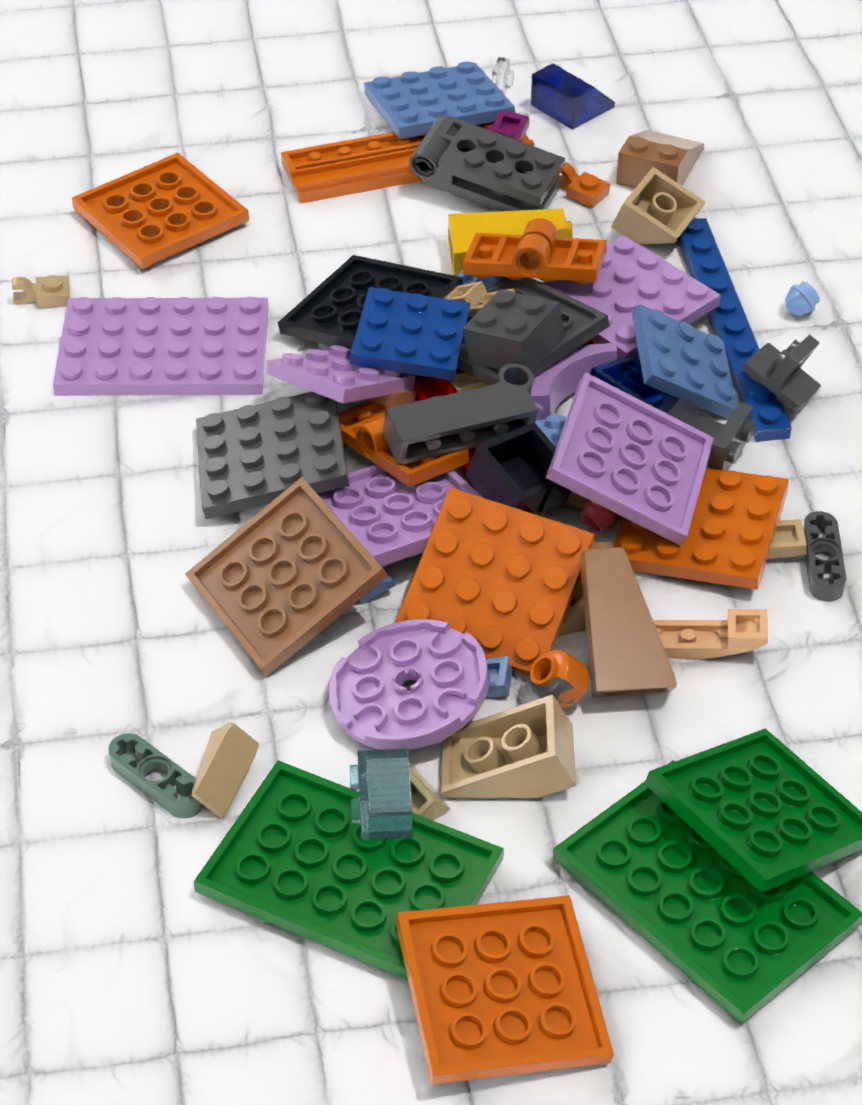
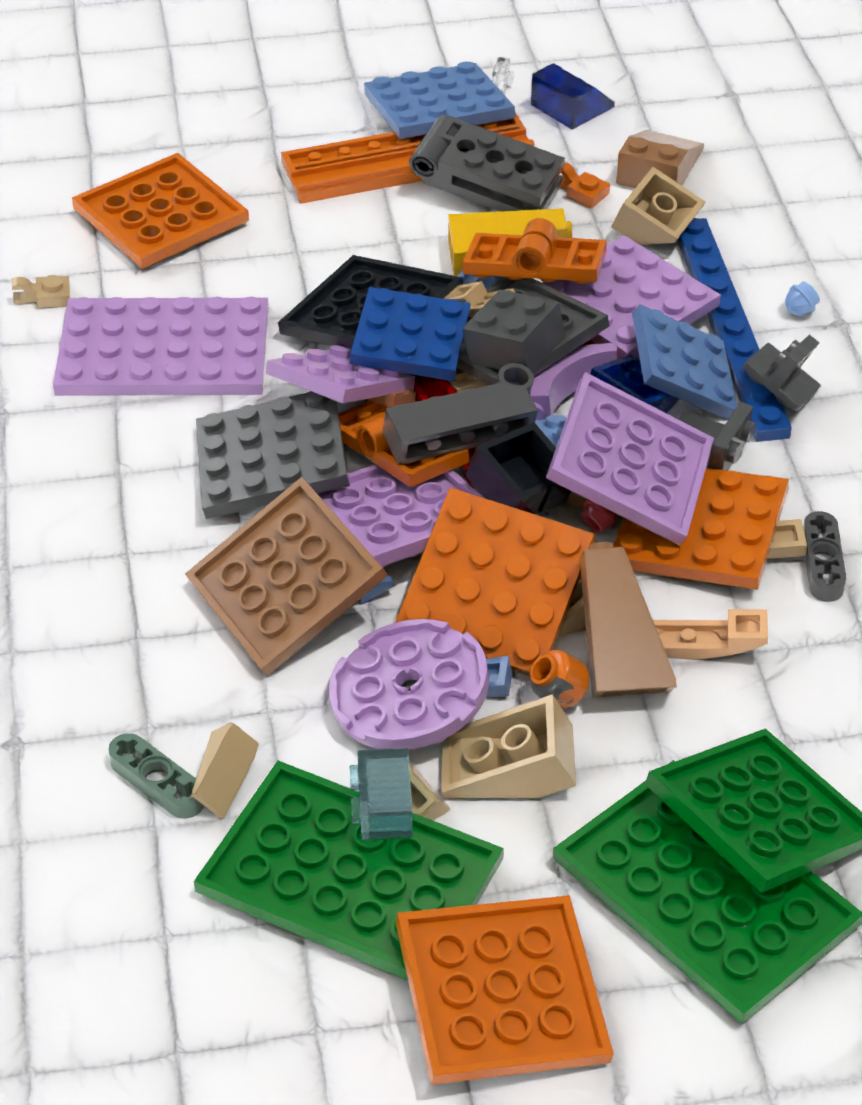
magenta slope [487,110,530,142] -> none

